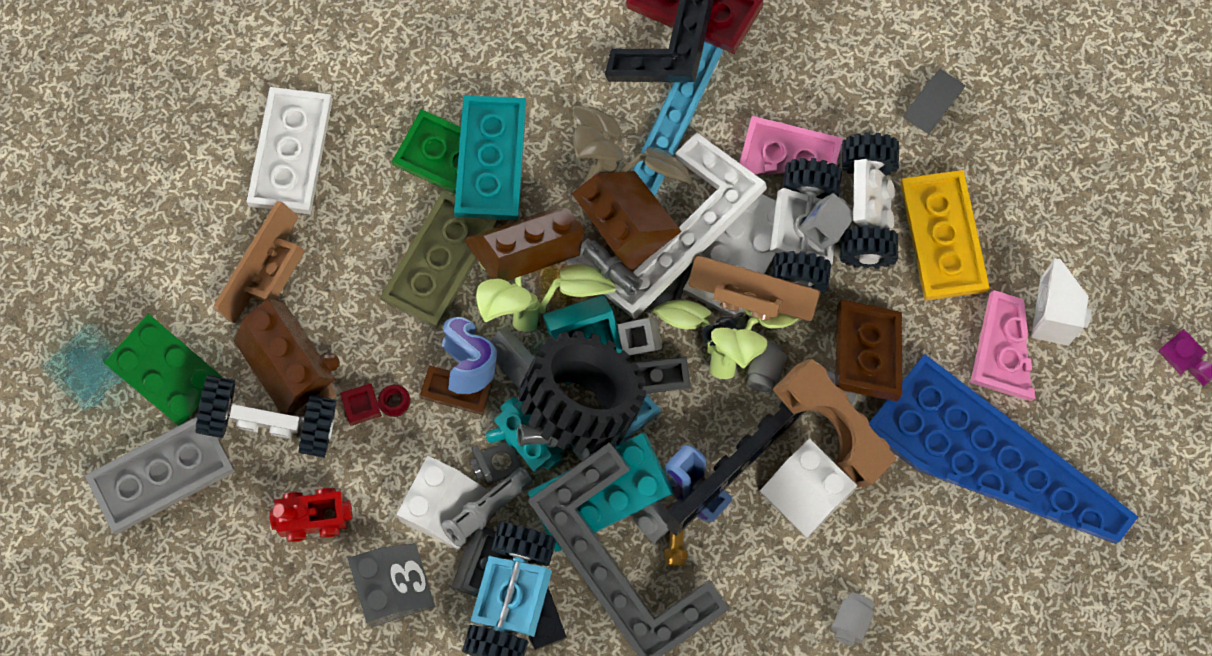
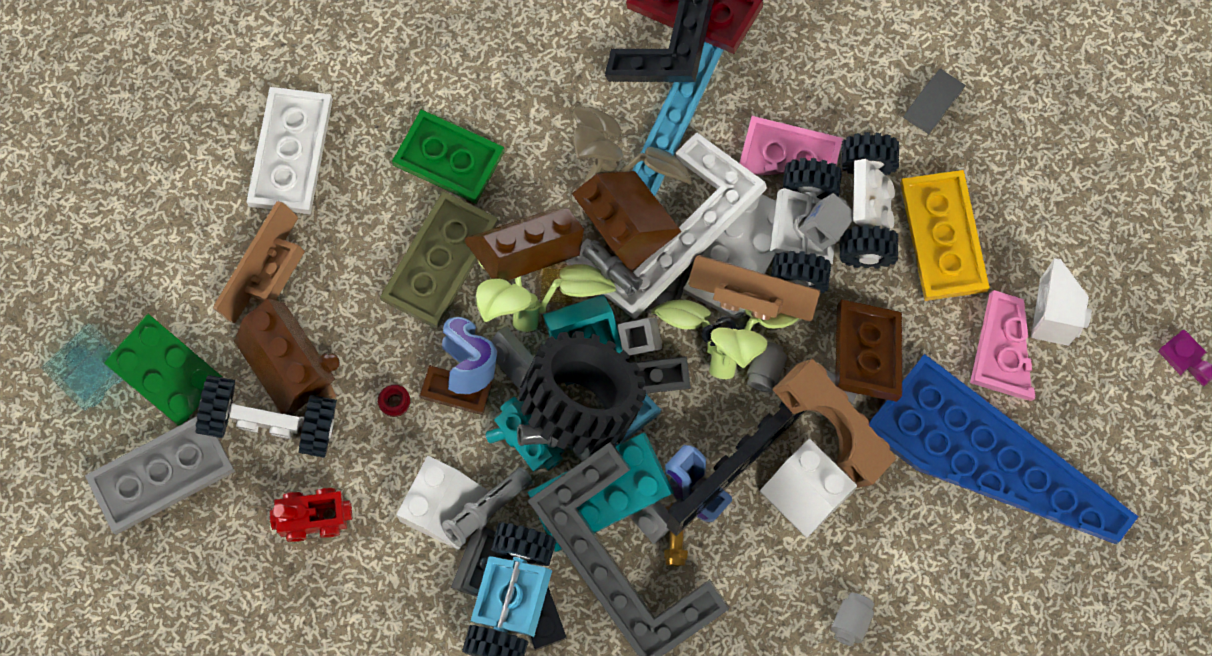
dark red plate [340,383,382,426] -> none
dark grey slope [348,543,435,628] -> none
teal plate [454,95,527,220] -> none
dark grey bracket [470,442,523,486] -> none

